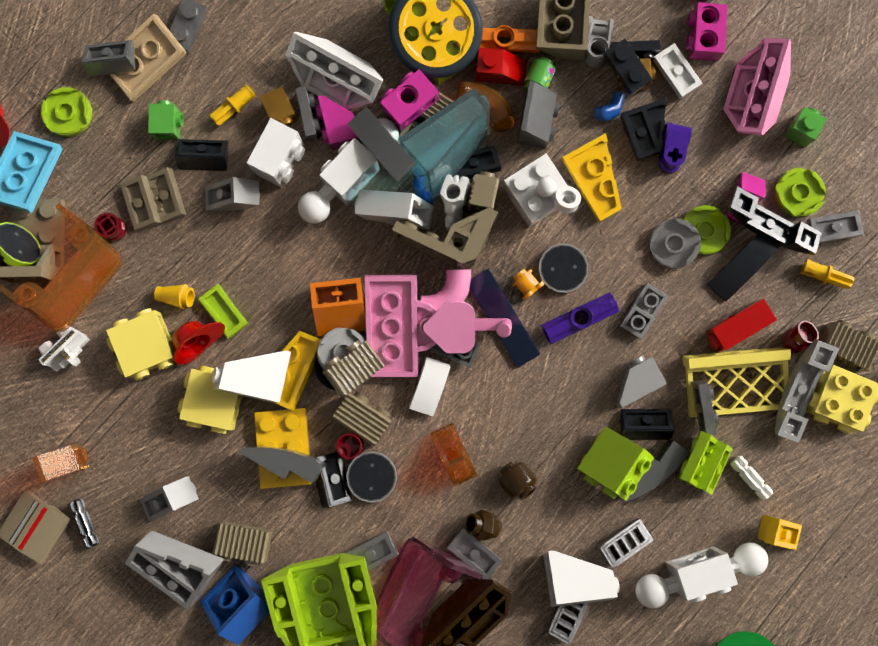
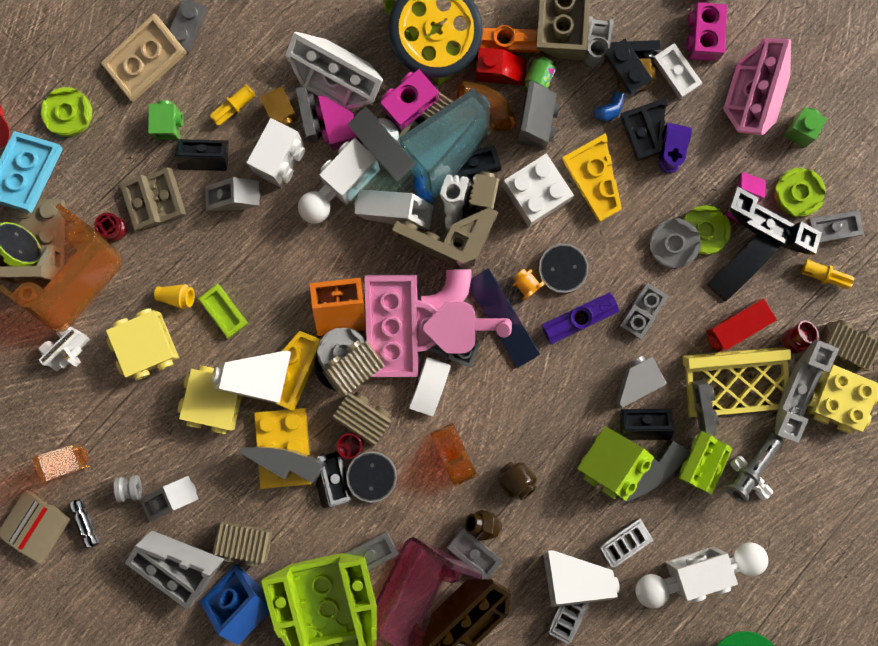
dark grey slope [81,40,135,76] -> none
red piece [171,321,225,364] -> none
white plate [536,177,581,213] -> none
yellow slope [757,515,802,550] -> none
none -> light grey wheel [114,475,142,503]
none -> dark grey pin [726,433,784,503]

